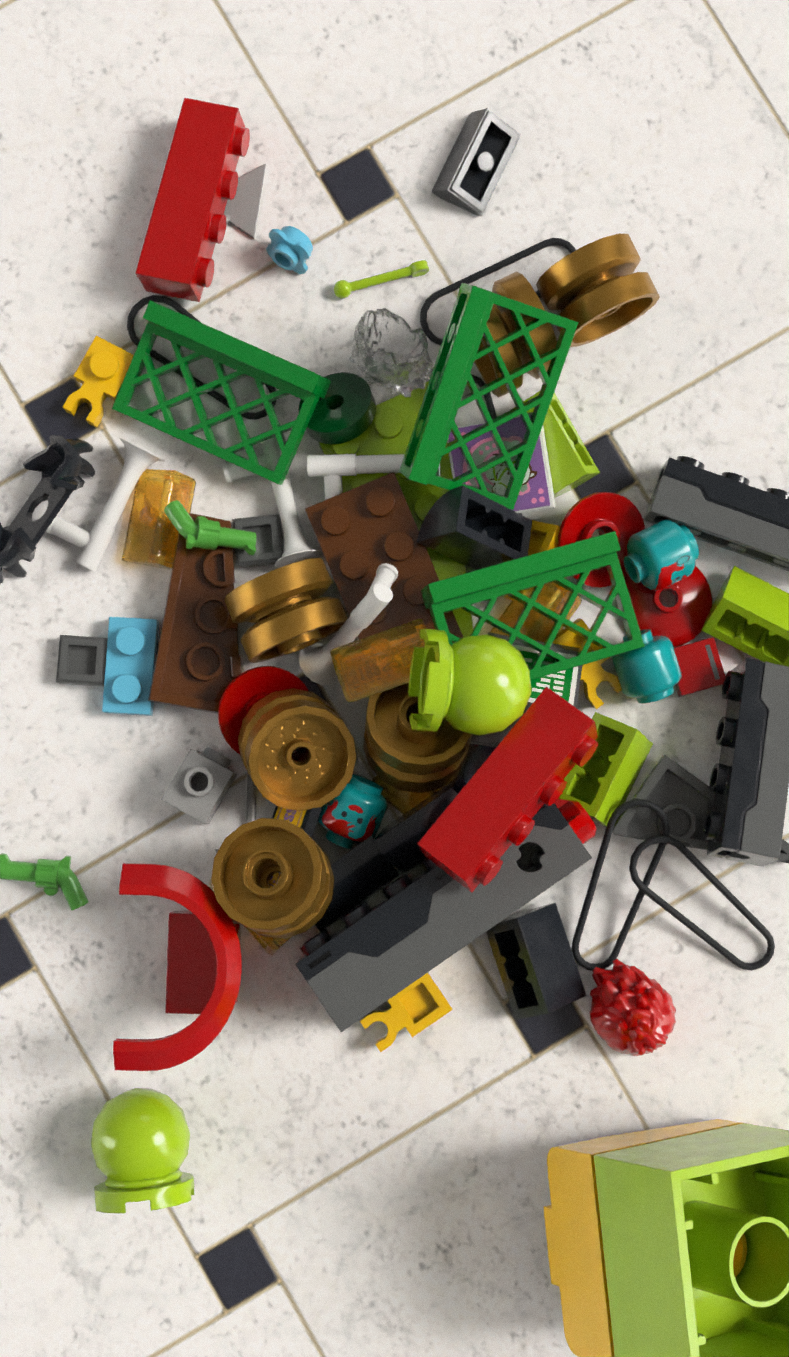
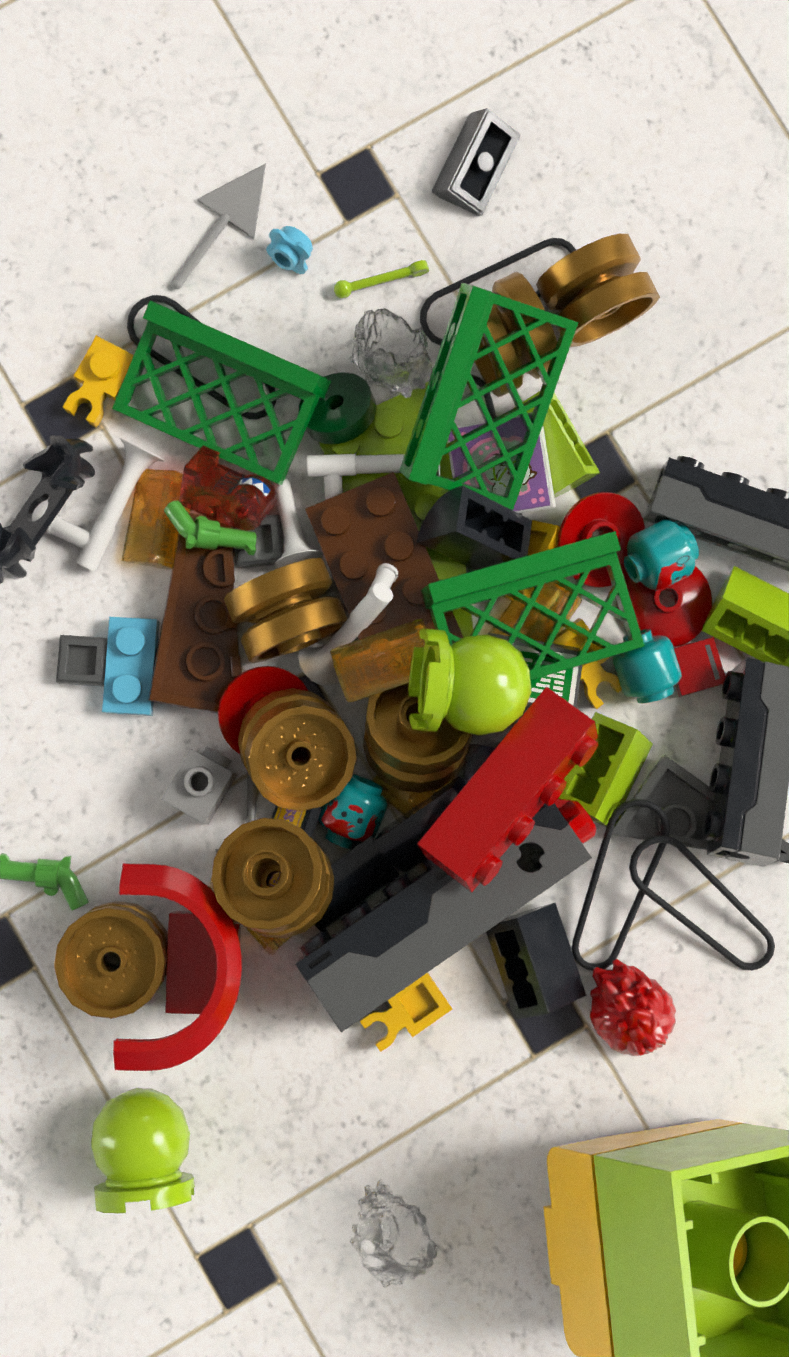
red brick [135,98,250,302] -> none
none -> pearl gold wheel [54,901,168,1019]
none -> clear red leg [179,445,277,531]
none -> clear hair [350,1179,437,1288]

